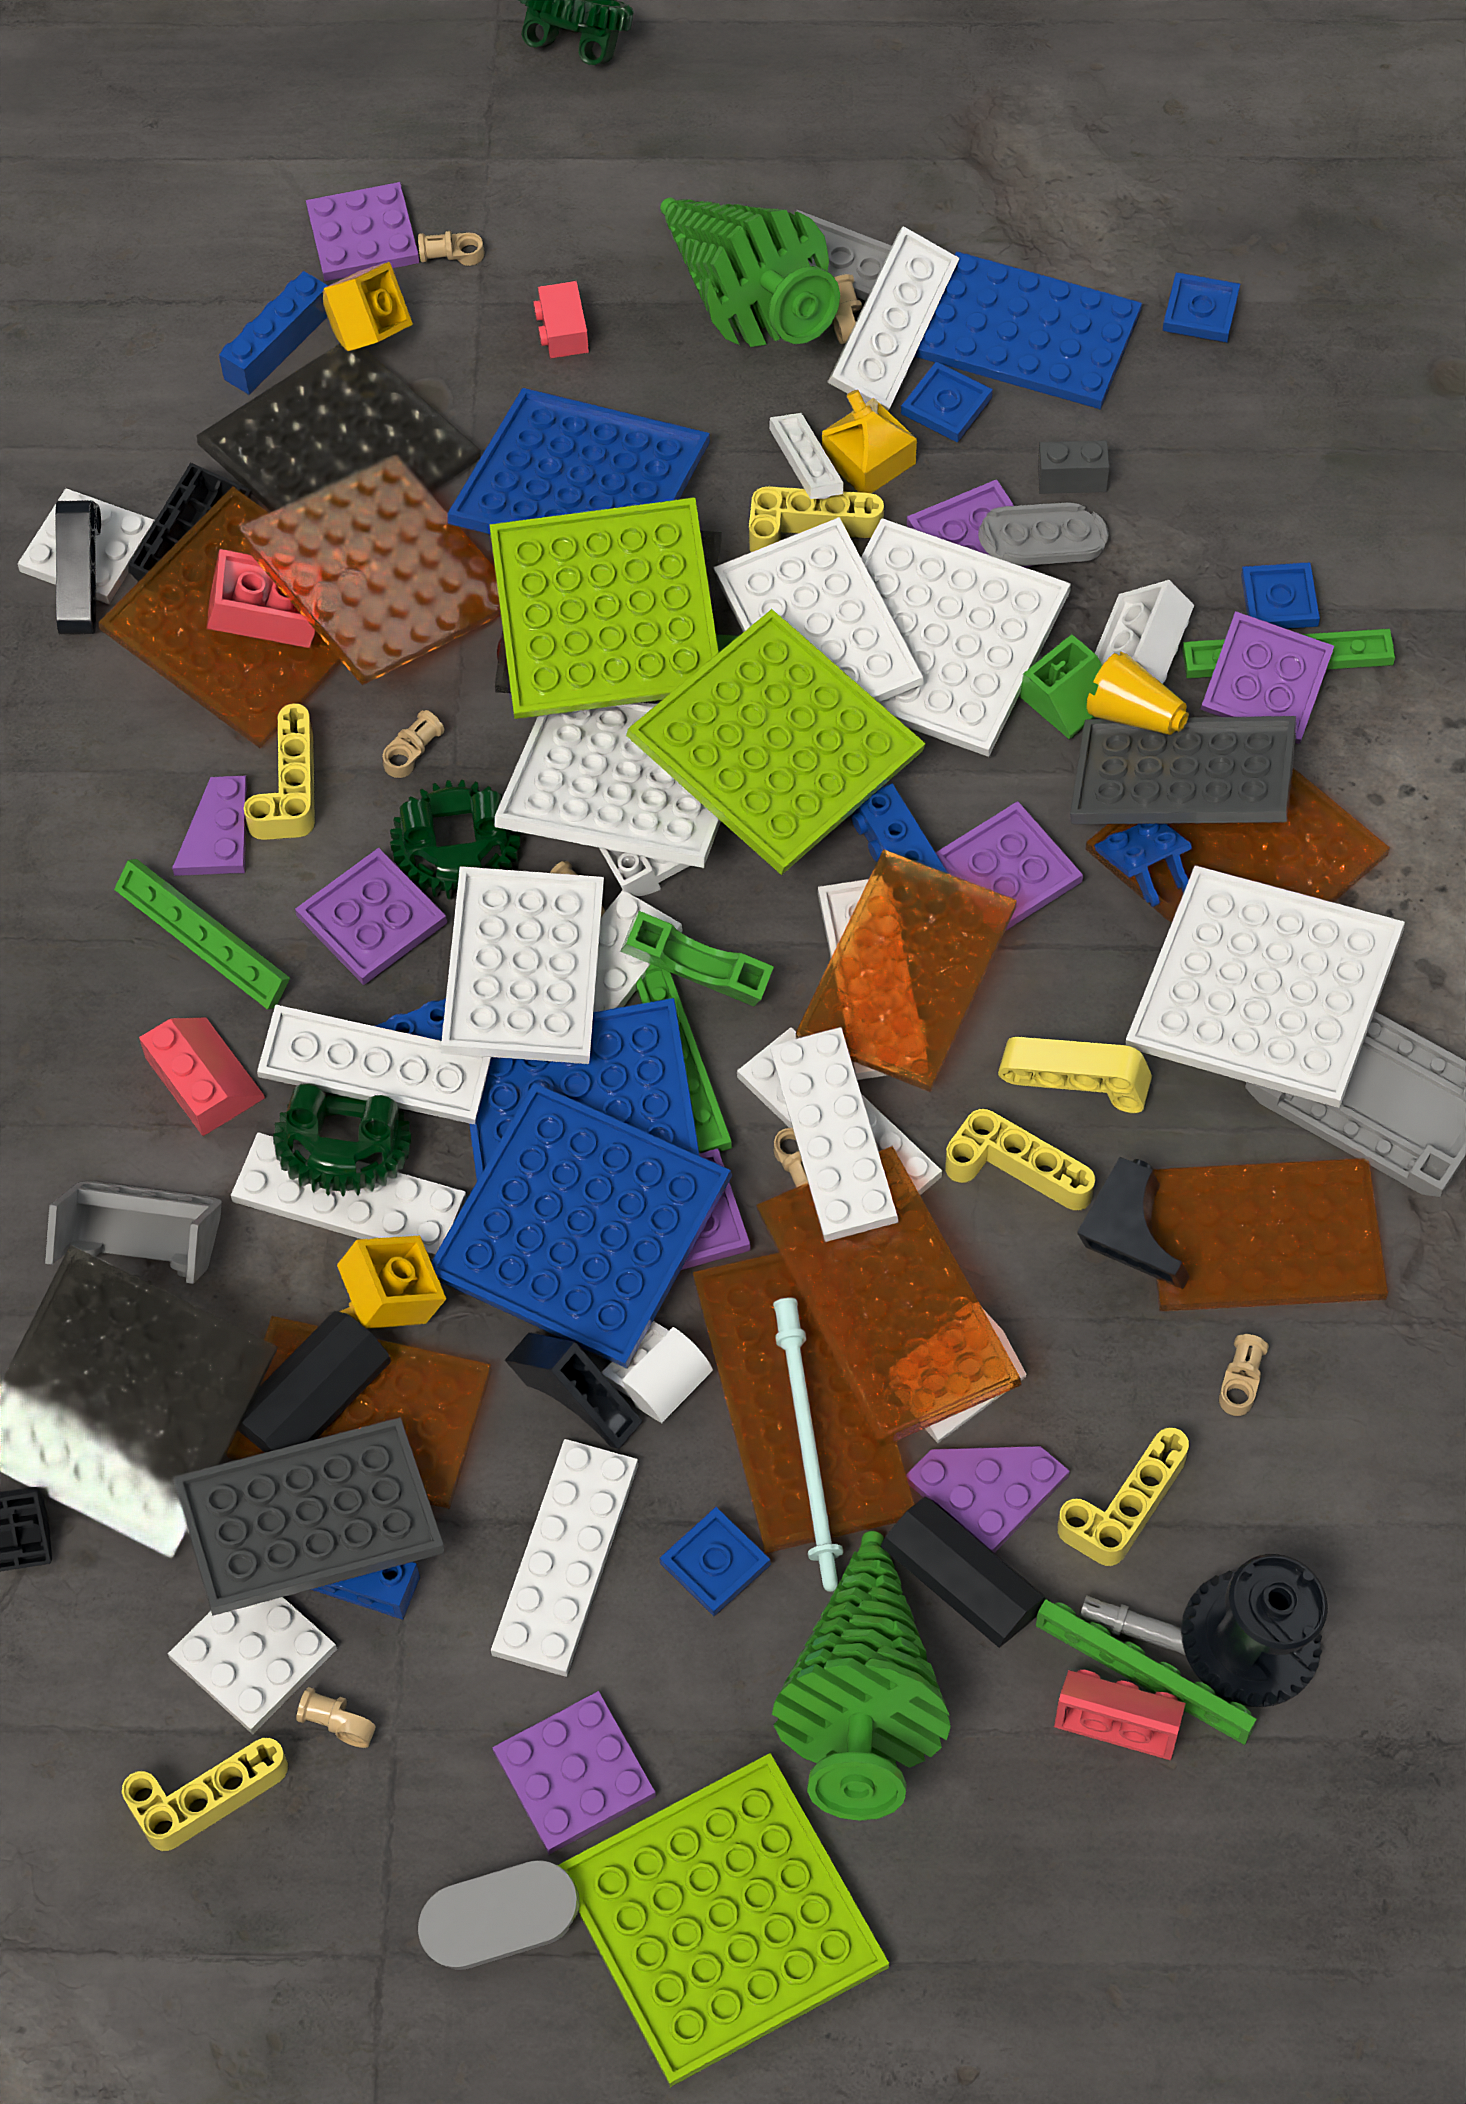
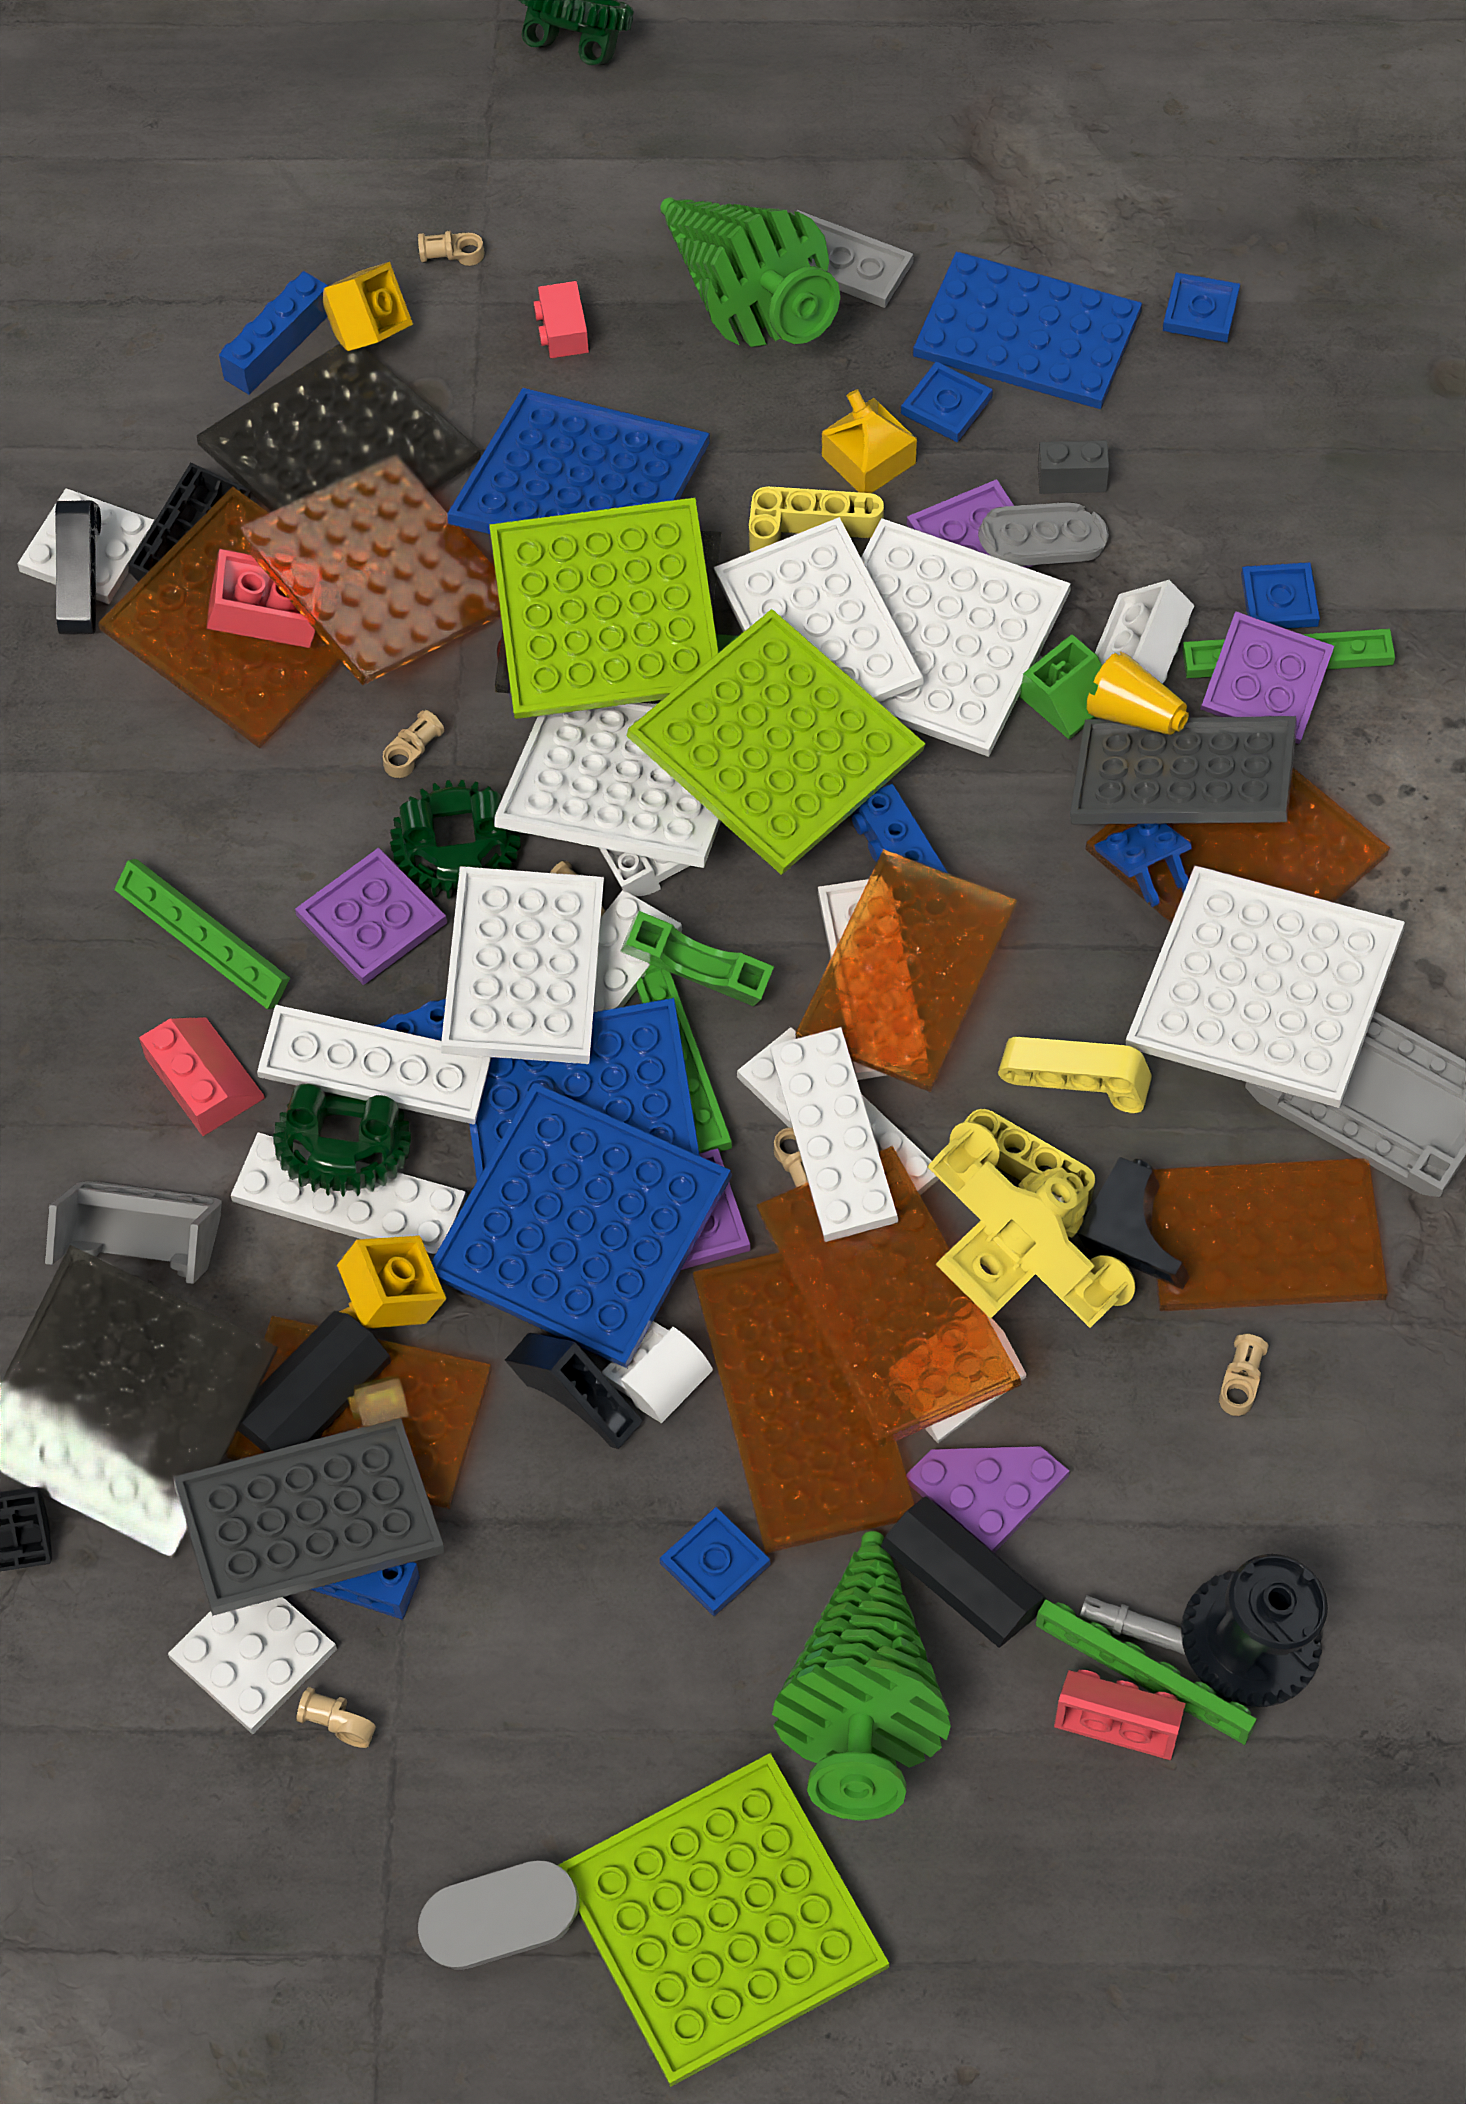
light yellow beam [122,1738,288,1851] -> none
medium lavender wing [172,776,247,876] -> none
light yellow beam [243,703,315,840] -> none
medium lavender plate [306,182,419,282] -> none
white plate [491,1439,638,1677] -> none
medium lavender plate [492,1691,656,1855] -> none
white plate [769,413,843,499] -> none
light aqua bar [773,1298,843,1592] -> none
white plate [828,226,959,411] -> none
tan connector [833,274,863,344] -> none
medium lavender plate [935,801,1083,936] -> none
light yellow beam [1057,1428,1189,1566] -> none
none -> clear yellow brick [348,1374,409,1427]
none -> light yellow piece [927,1122,1135,1328]

